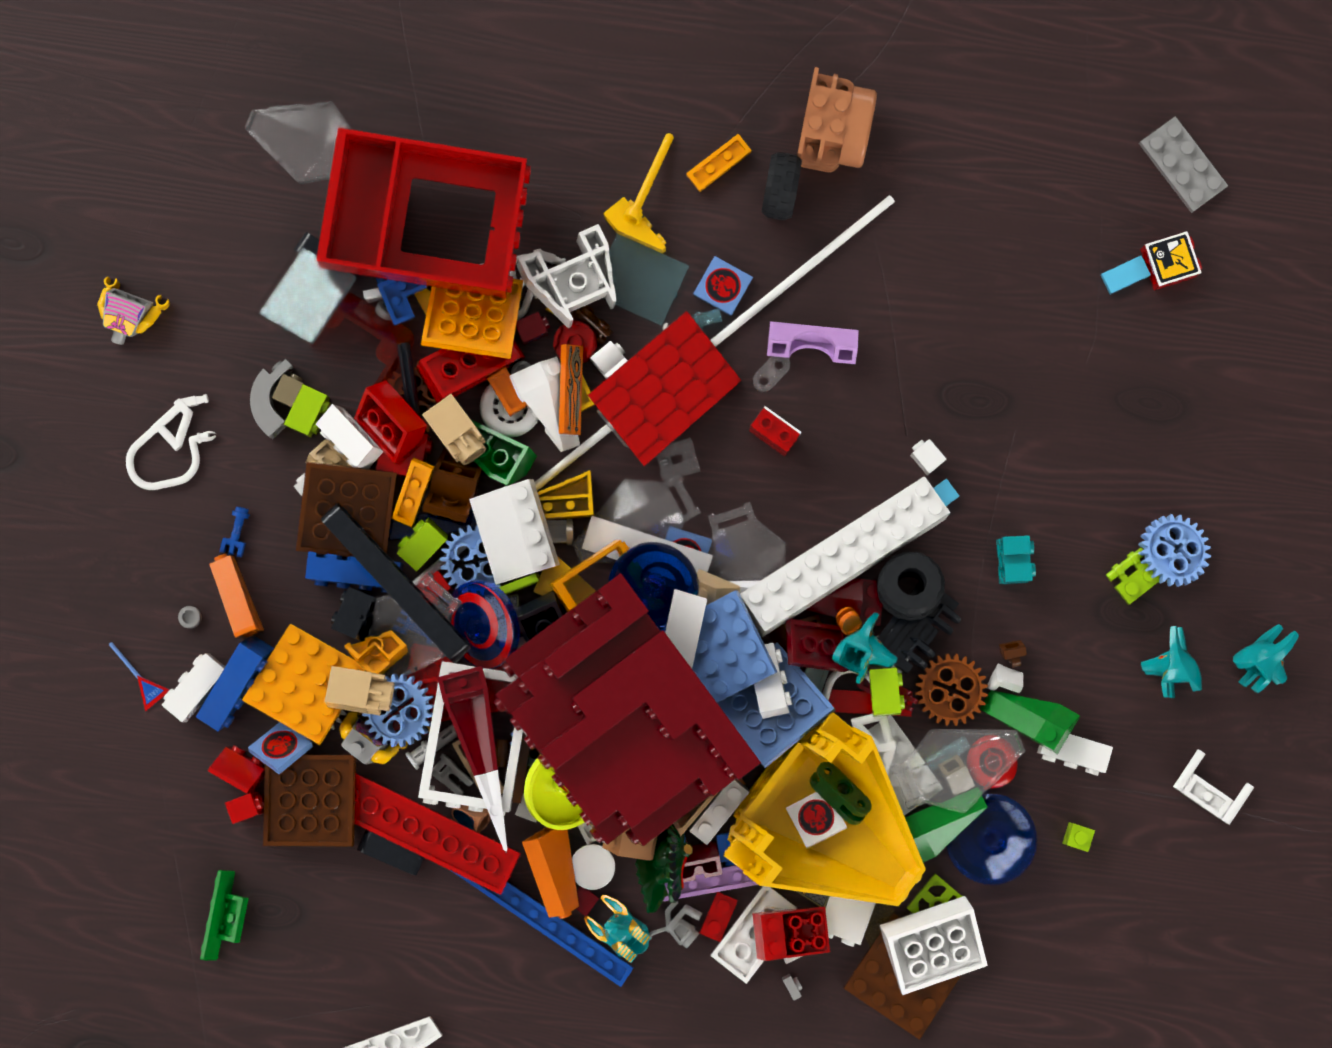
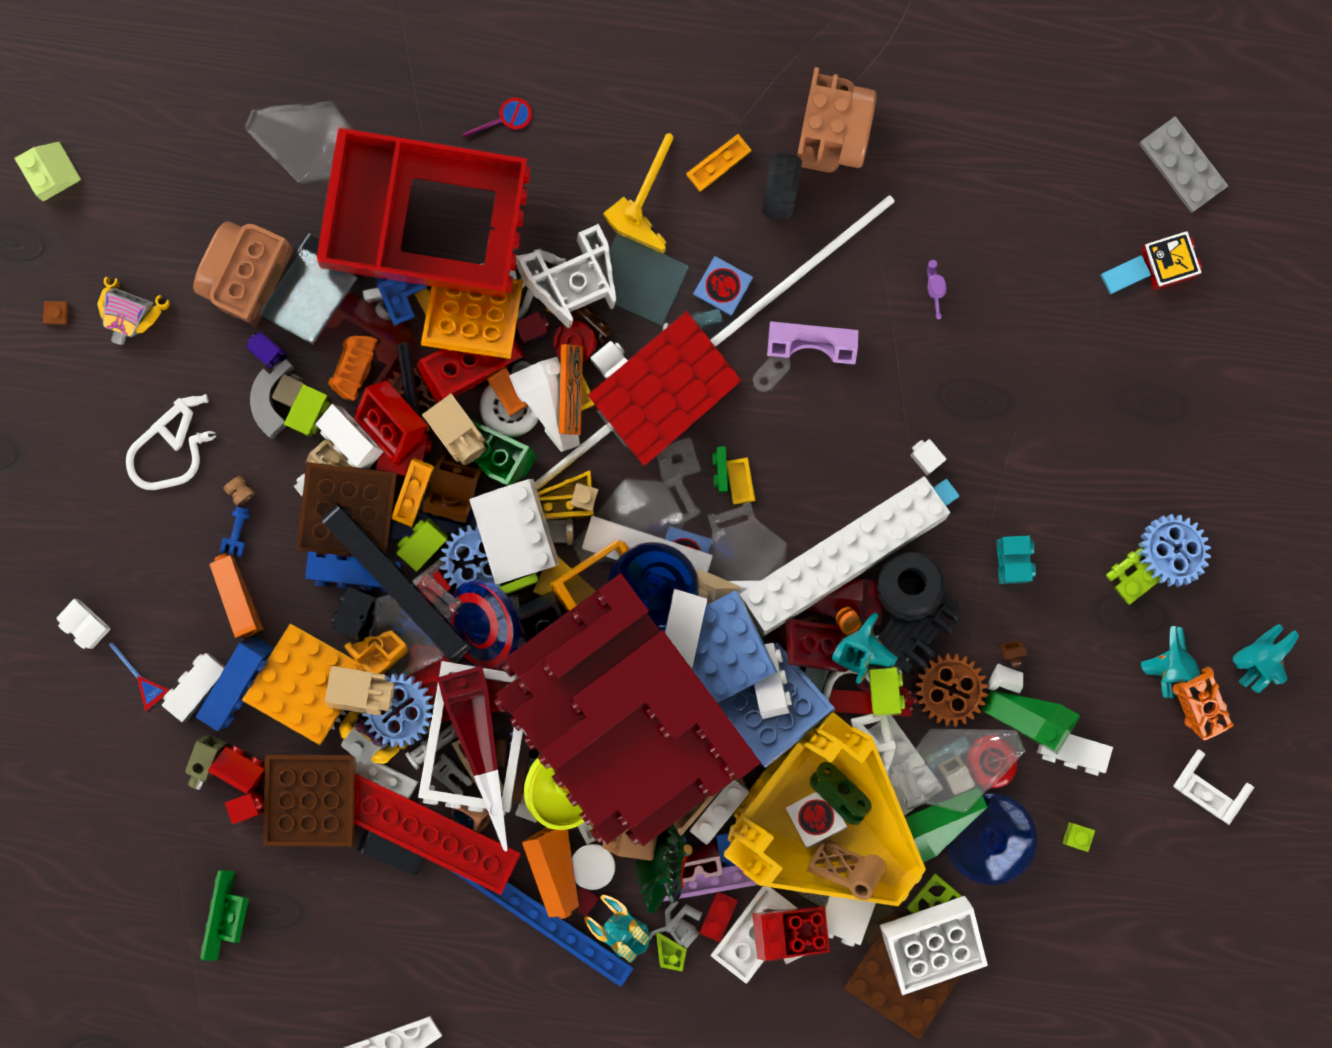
light grey tile [178,606,202,628] -> none
tile [248,722,313,774] -> none
red piece [749,406,801,457] -> none
light grey plate [782,974,803,1000] -> none
none -> yellowish green slope [15,142,81,201]
none -> dark orange plate [43,301,68,325]
none -> white brick [56,599,110,649]
none -> olive torso [185,734,228,789]
none -> nougat brick [193,221,293,328]
none -> medium nougat wheel [223,475,255,506]
none -> dark purple brick [247,332,287,370]
none -> orange piece [327,336,377,402]
none -> white tile [356,758,418,799]
none -> piece [462,97,532,137]
none -> tan plate [570,483,598,511]
none -> lime piece [656,933,687,971]
none -> green plate [712,446,728,493]
none -> yellow tile [726,457,755,505]
none -> medium nougat piece [807,840,886,900]
none -> medium lavender piece [927,260,947,319]
none -> orange piece [1171,666,1234,741]

